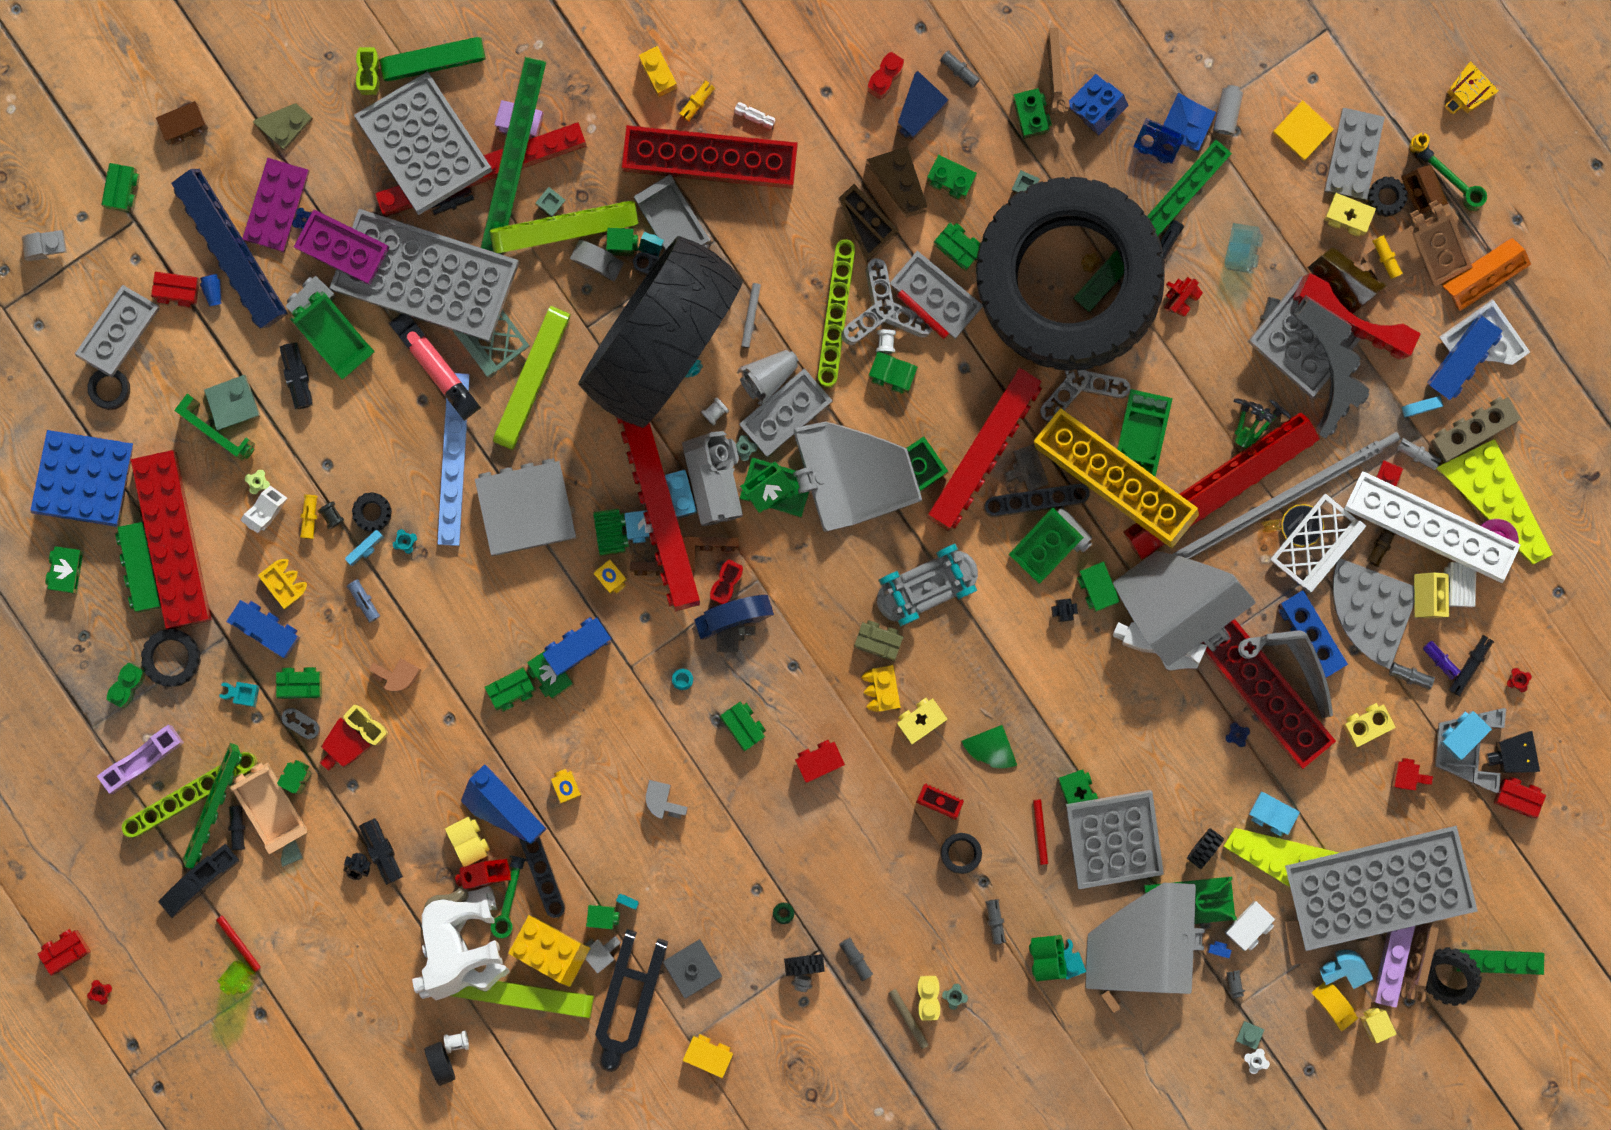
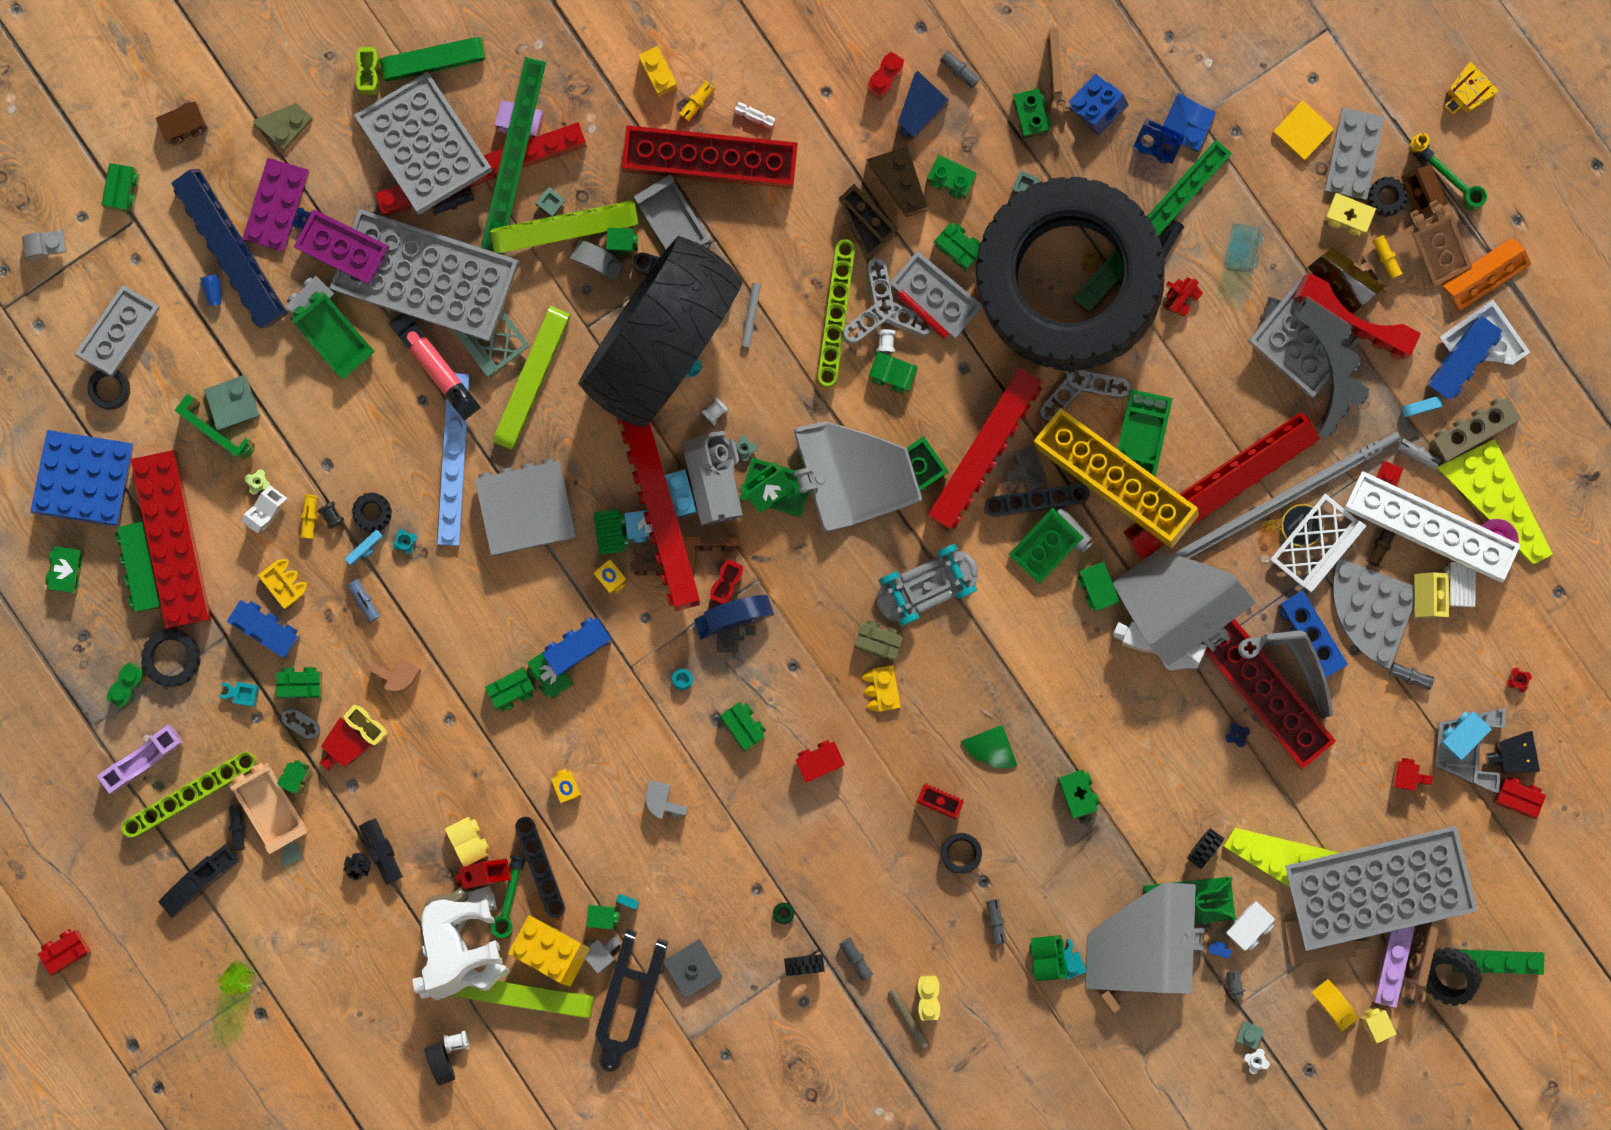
red plate [87,980,112,1005] -> none
red brick [151,271,200,308] -> none
green plate [183,743,242,869] -> none
red bar [216,915,261,973] -> none
black piece [280,342,313,410] -> none
blue wedge [461,764,547,844] -> none
teal plate [638,232,664,257] -> none
yellow brick [683,1034,733,1078] -> none
light grey cone [737,350,799,405] -> none
light grey plate [739,368,833,457] -> none
light grey plate [791,975,813,992] -> none
light yellow brick [897,698,948,745] -> none
sand green plate [942,984,968,1010] -> none
red bar [1033,799,1049,865] -> none
black gear [1051,598,1078,622] -> none
light grey plate [1065,790,1164,889] -> none
light grey brick [1213,85,1243,135] -> none
plant [1233,398,1291,448] -> none
medium azure brick [1248,791,1300,837] -> none
medium azure brick [1319,950,1373,989] -> none
light yellow brick [1343,703,1396,748] -> none
dark purple axle [1423,641,1461,680] -> none
black pin [1448,635,1494,697] -> none

